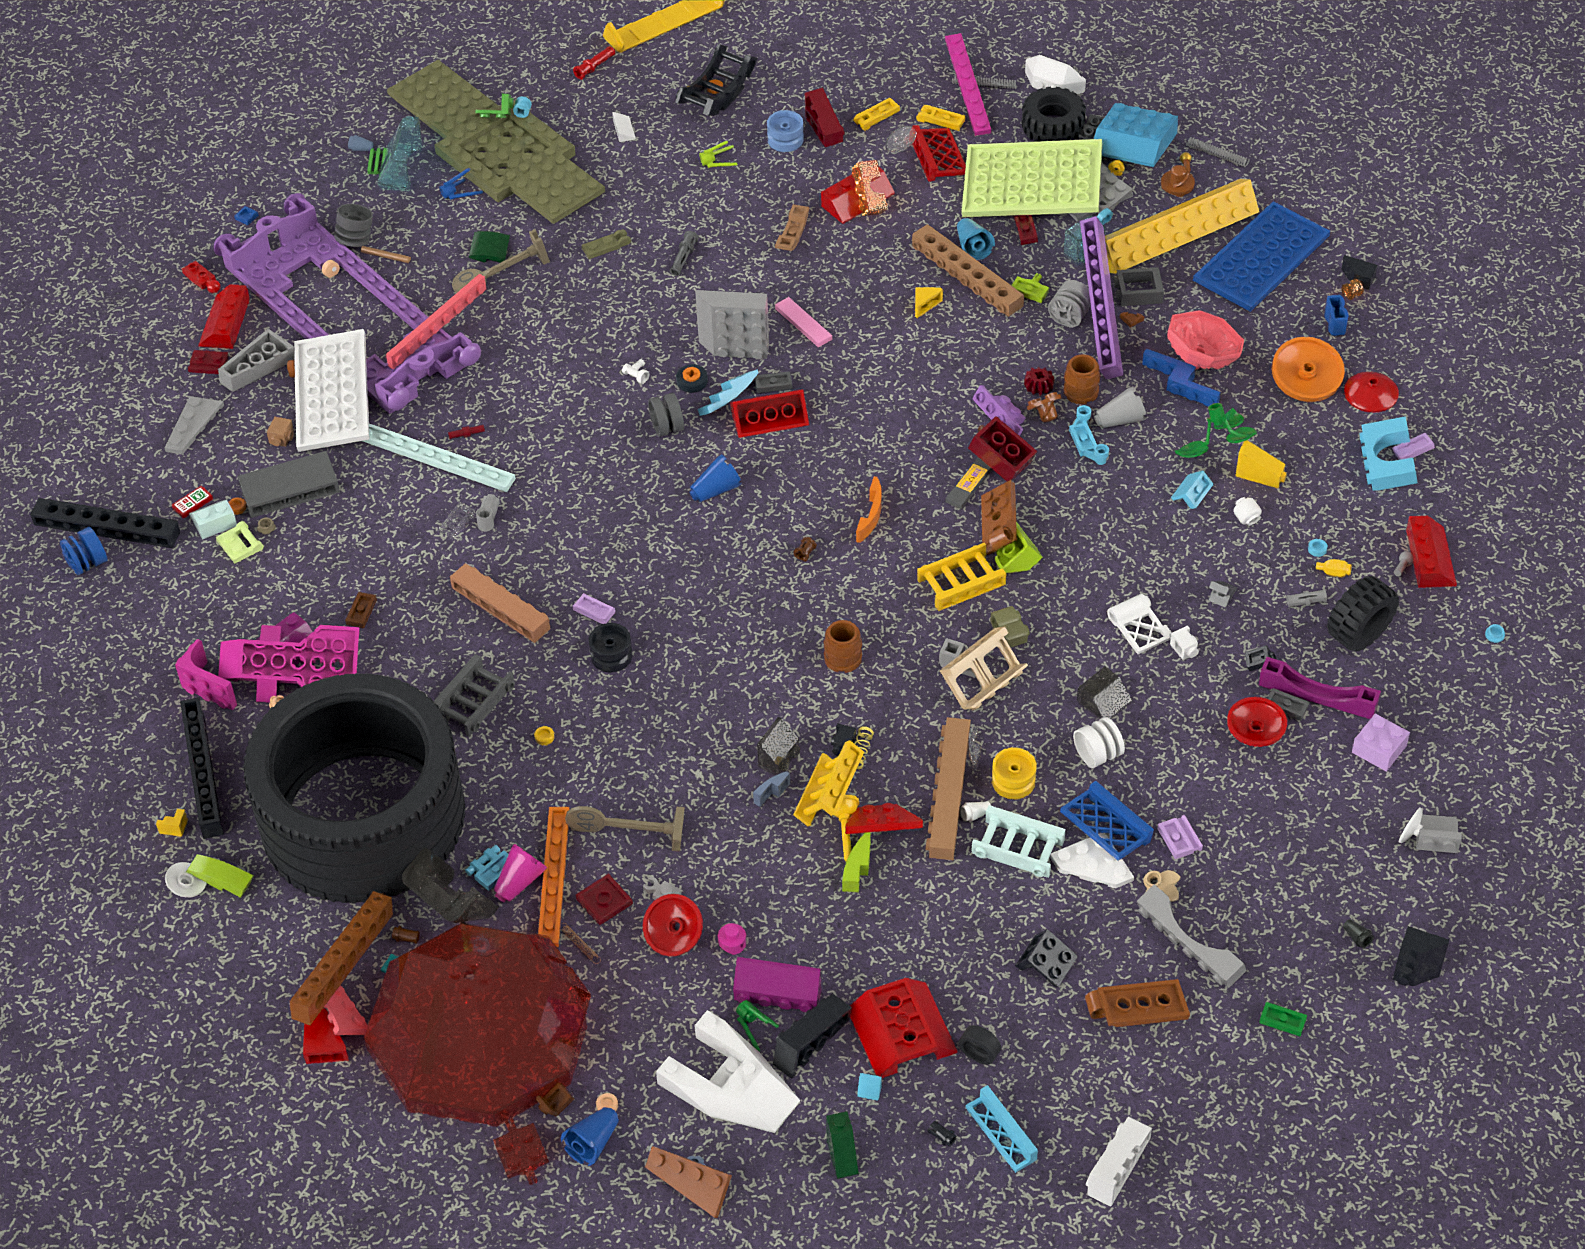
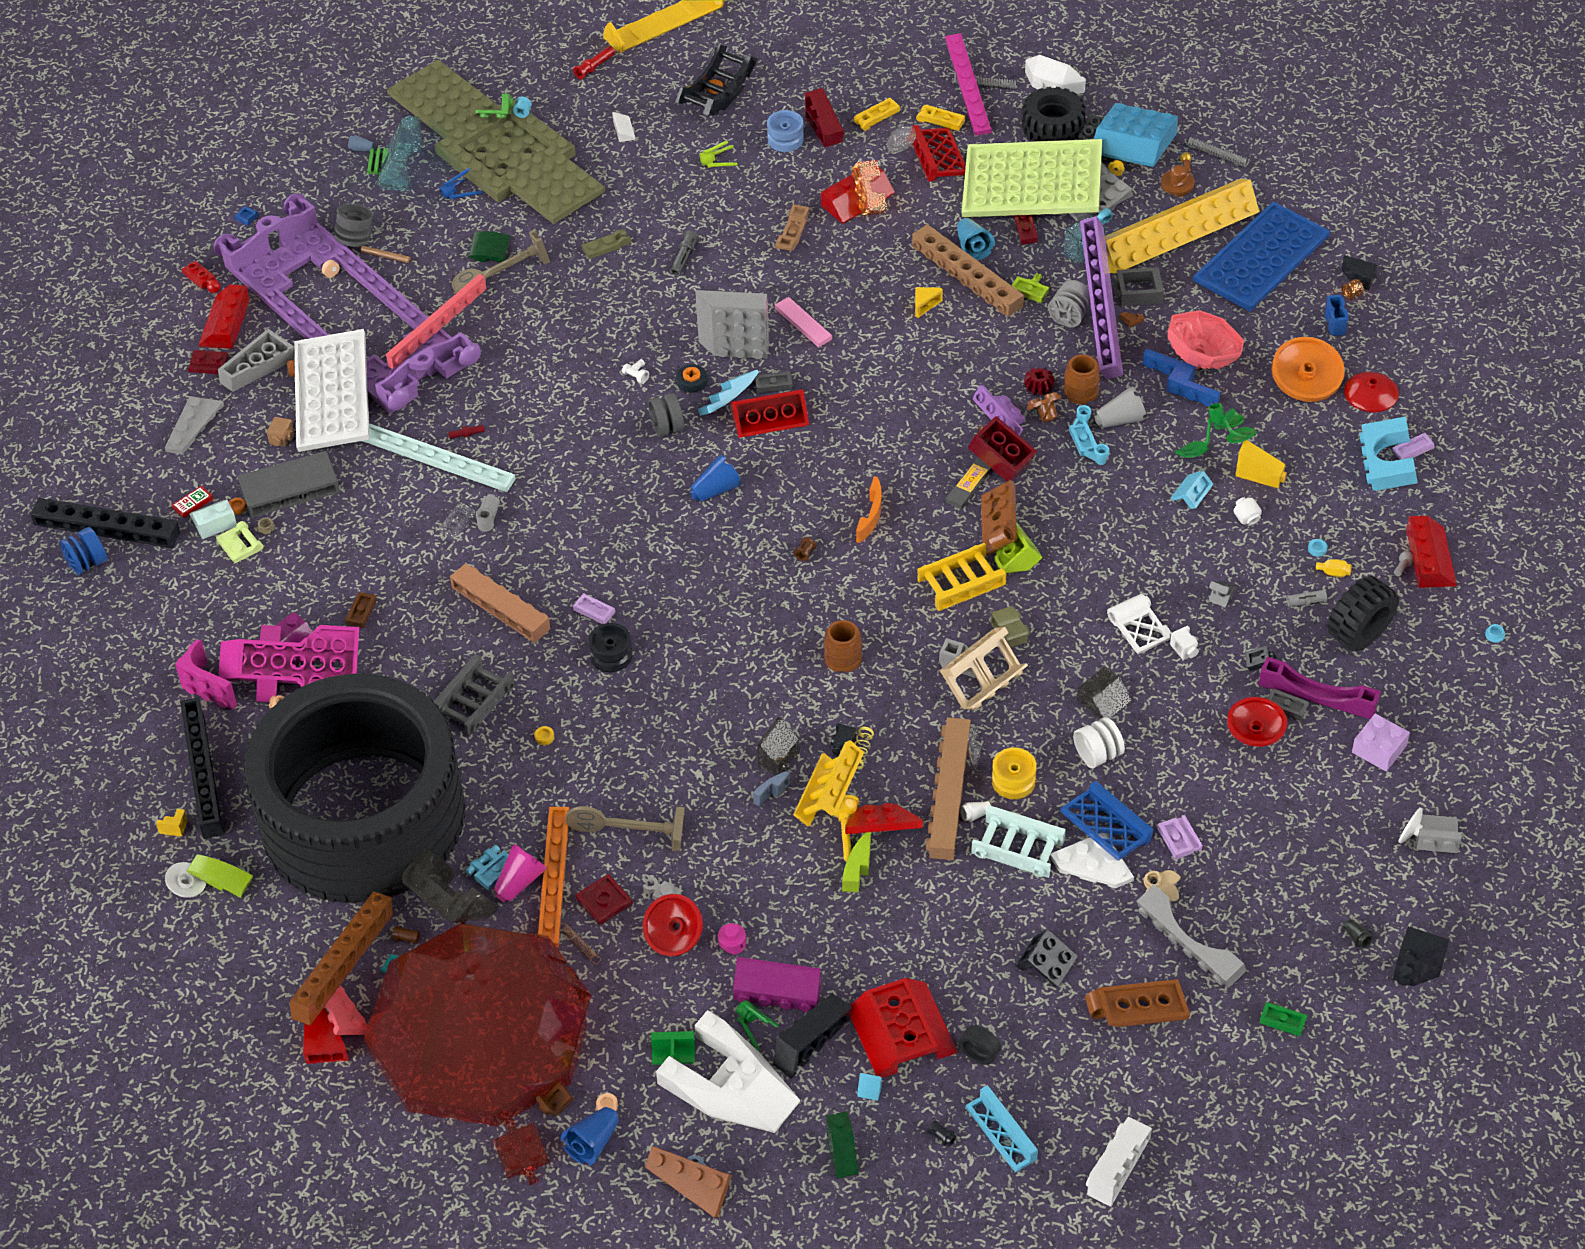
none -> green panel [651,1031,695,1065]

